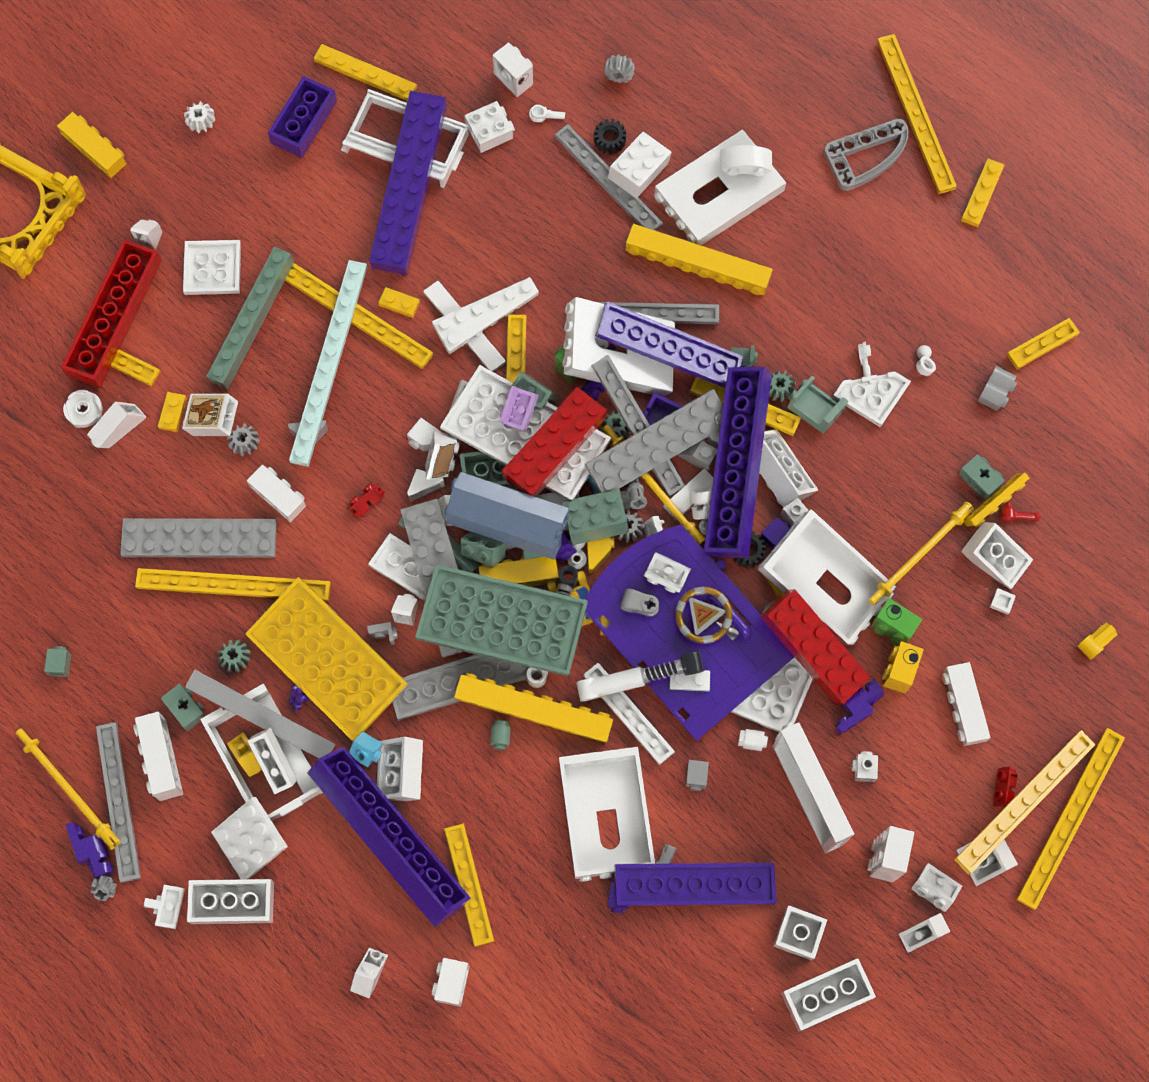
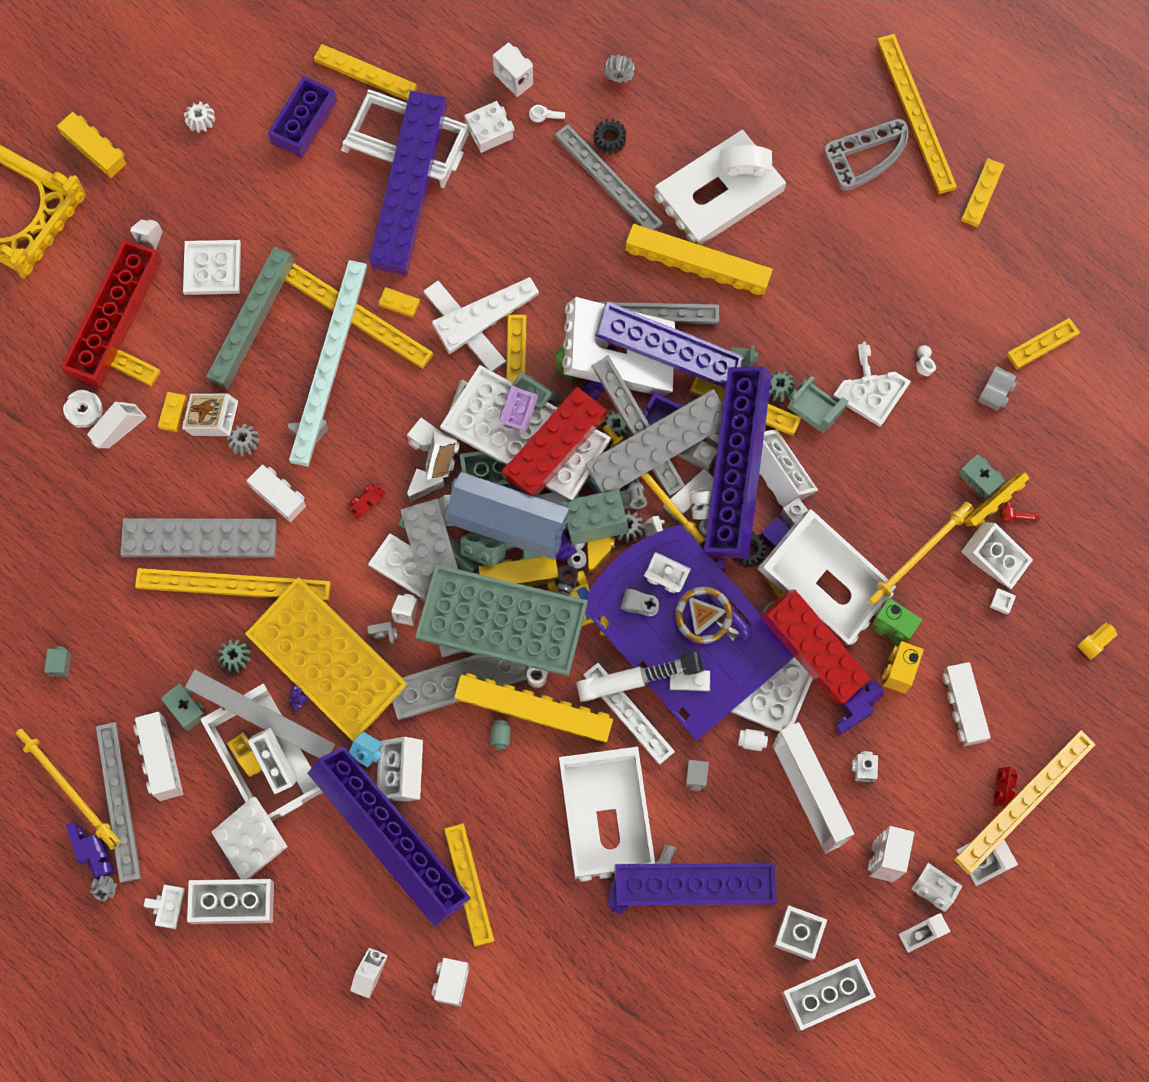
white brick [608,132,672,199] -> none
yellow plate [1016,728,1125,910] -> none

